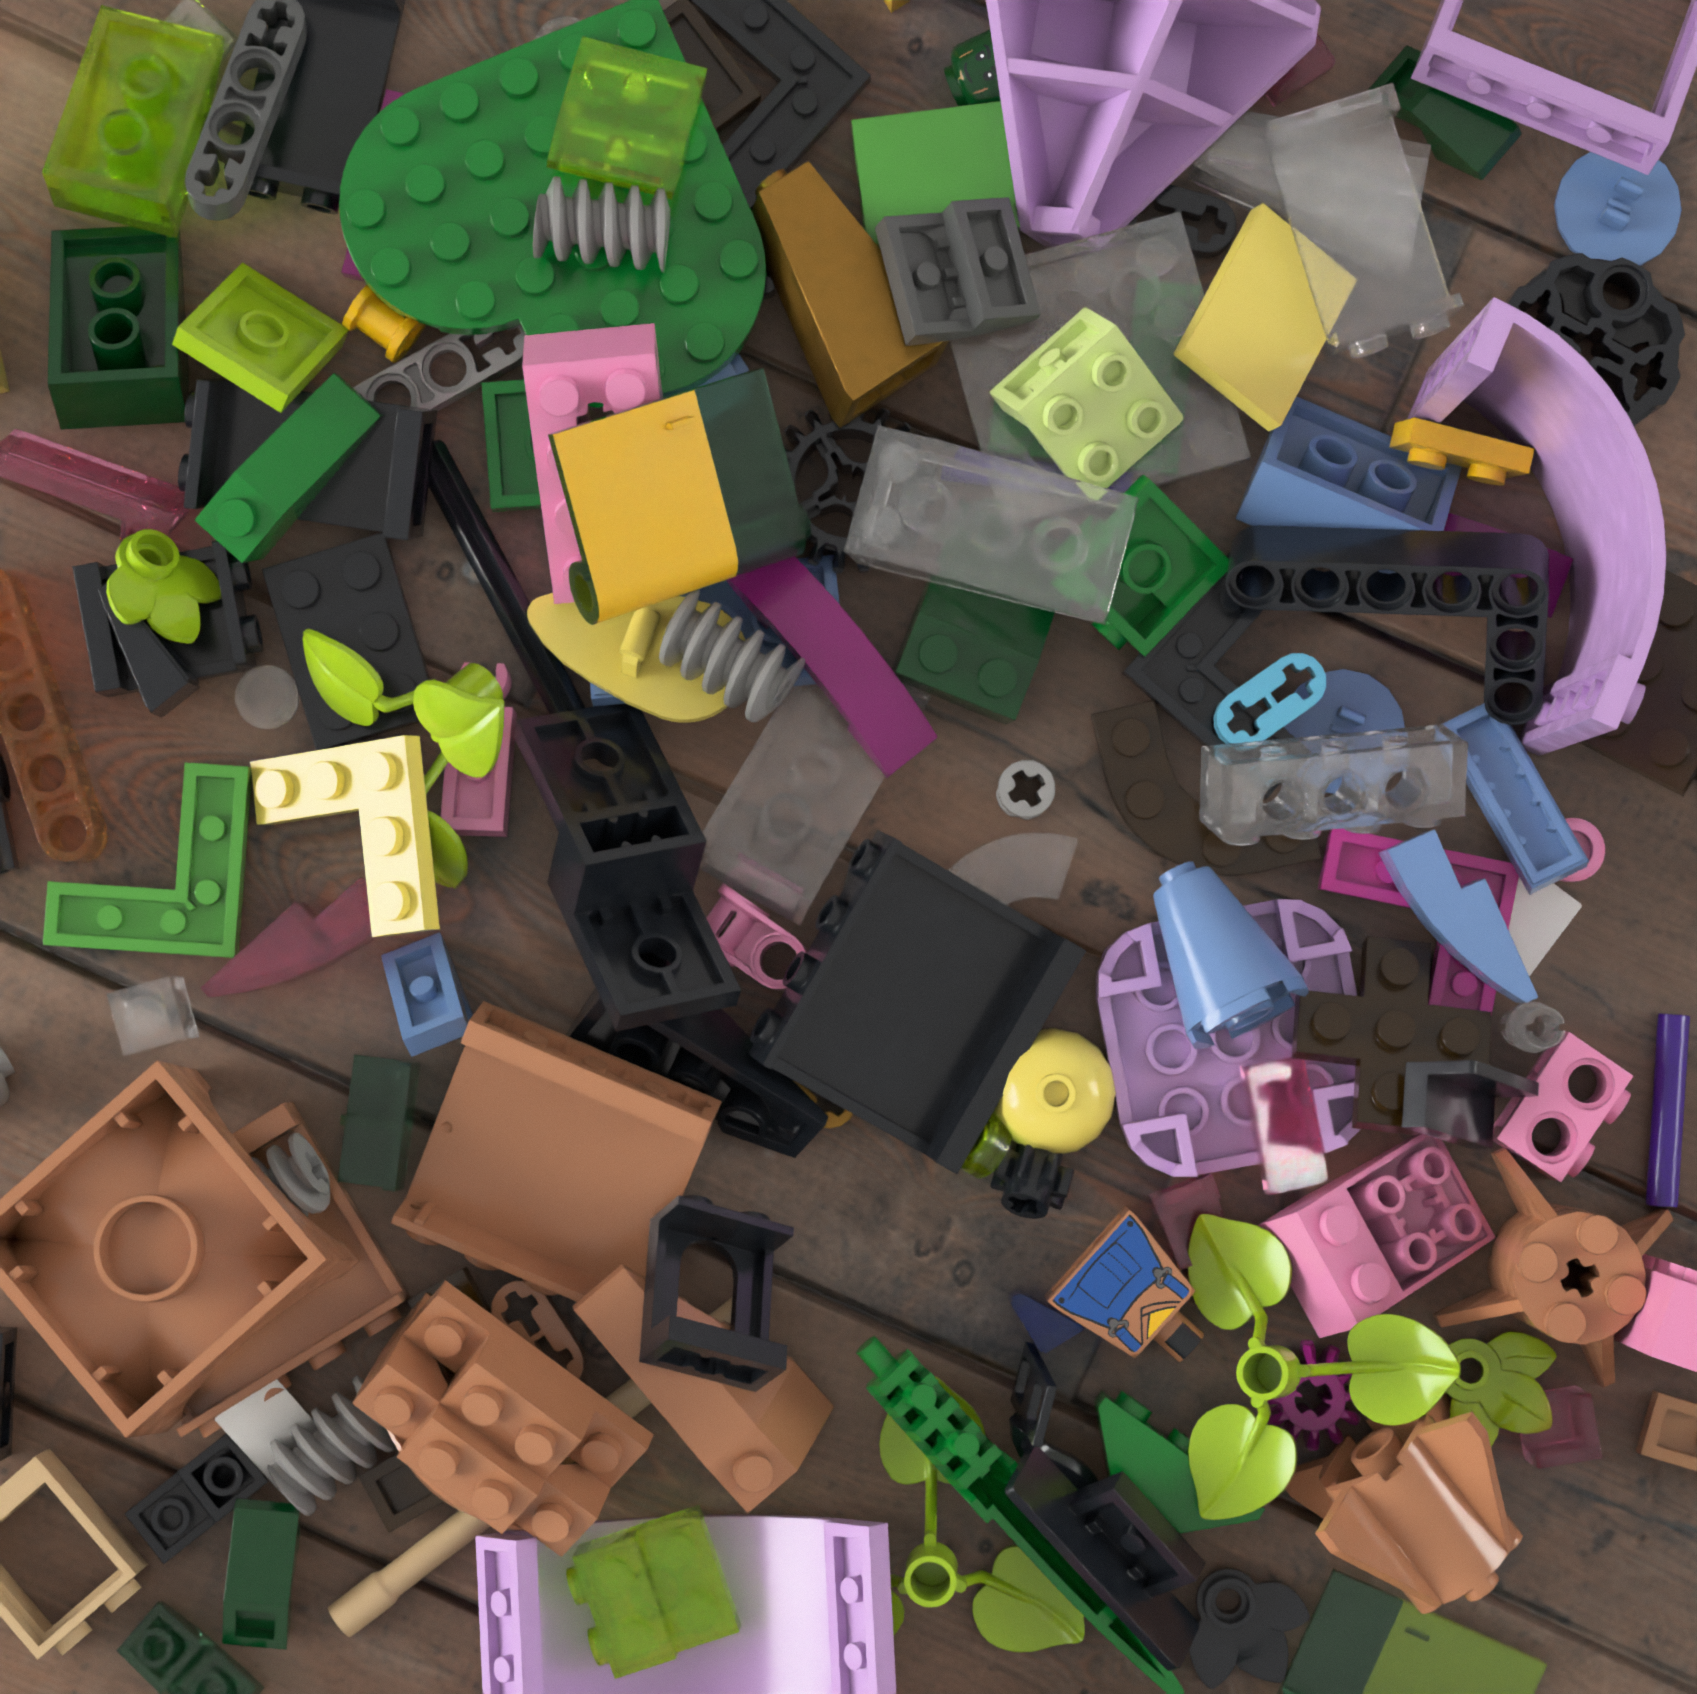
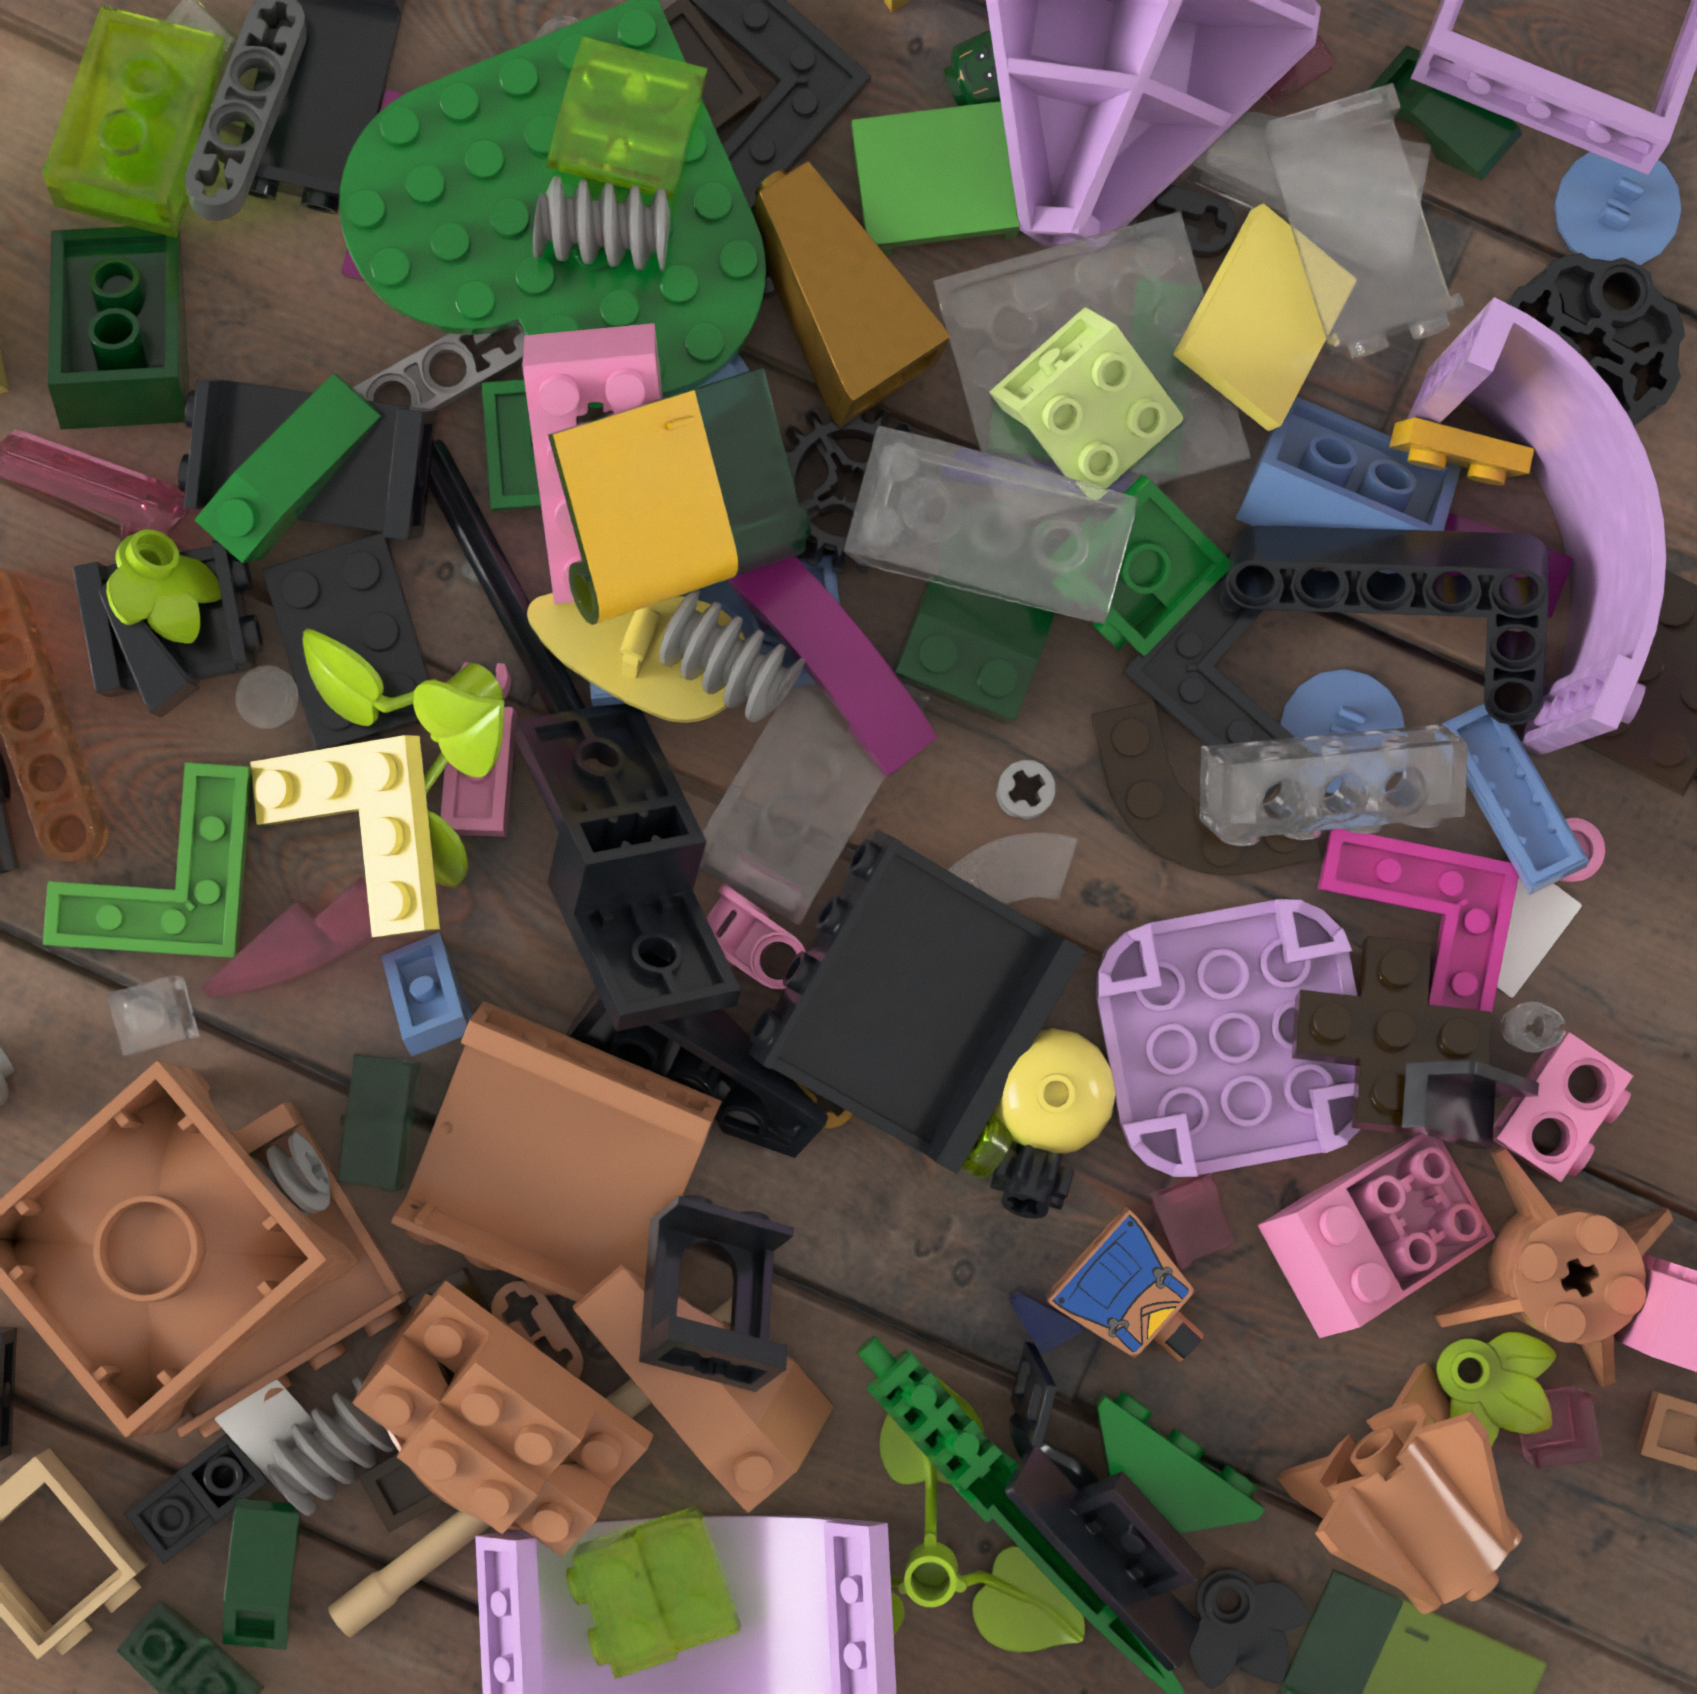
lime plate [172,262,349,413] -> none
yellow bush [342,285,426,363] -> none
dark grey slope [875,197,1041,346] -> none
medium blue cone [1153,861,1309,1049] -> none
lime plant [1188,1214,1461,1520] -> none
medium azure beam [1214,653,1326,749] -> none
clear pink slope [1240,1056,1329,1195] -> none
magenta gear [1267,1339,1361,1451] -> none
medium blue slope [1378,829,1539,1003] -> none
dark purple piece [1645,1013,1690,1207] -> none

